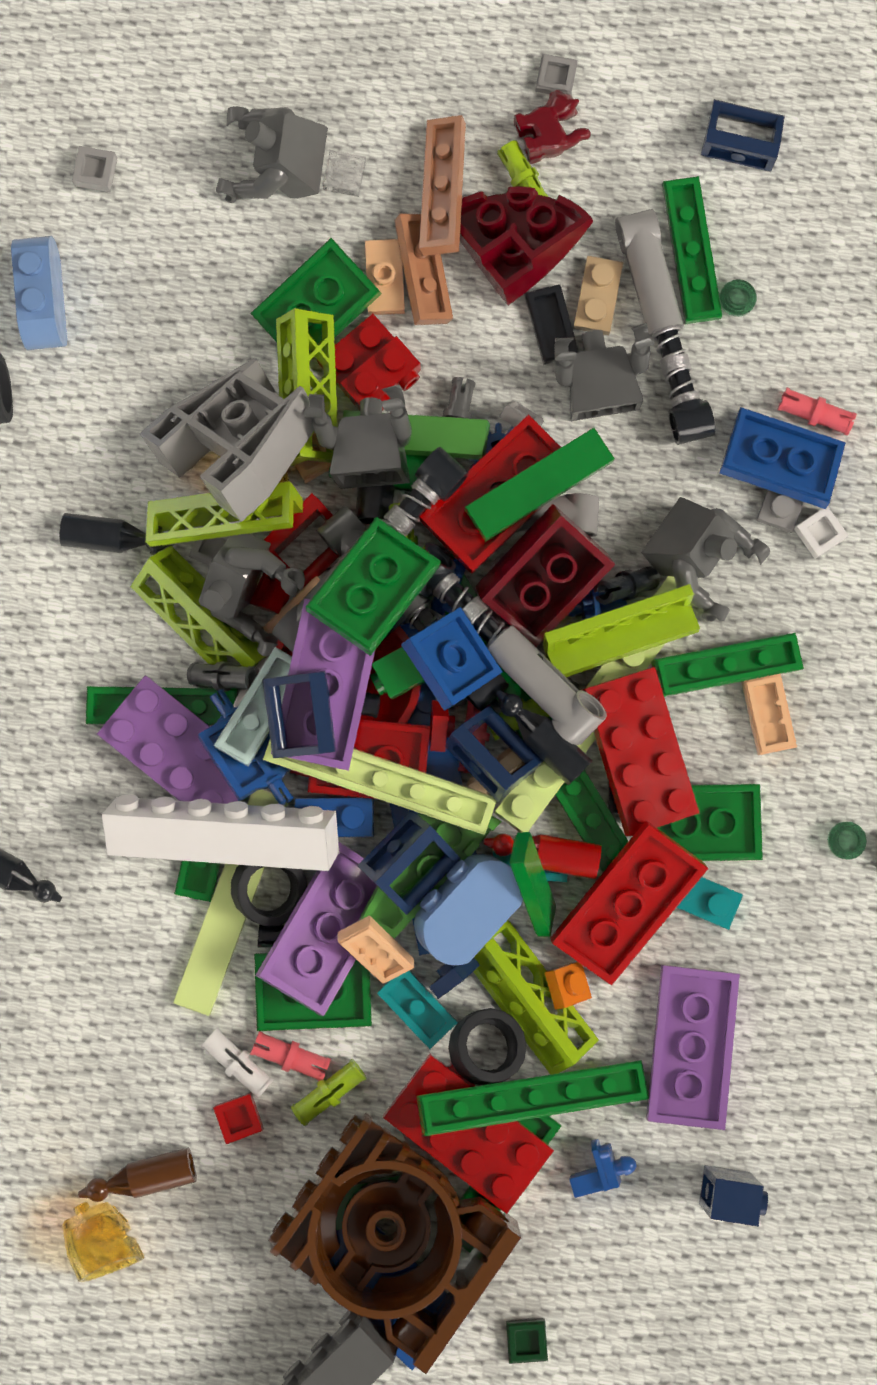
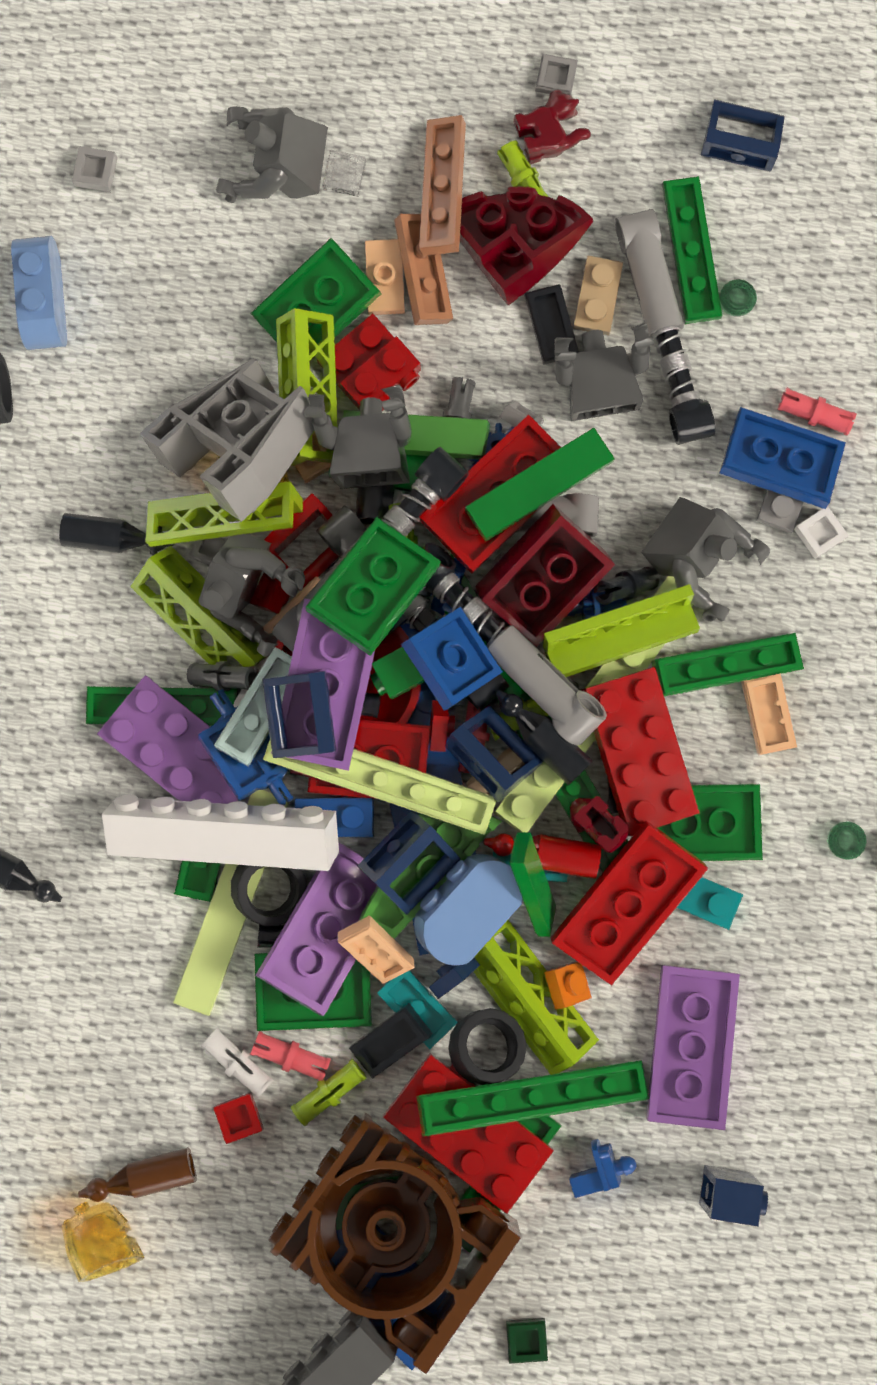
none -> black tile [349,1003,433,1079]
none -> dark red animal [570,796,628,853]

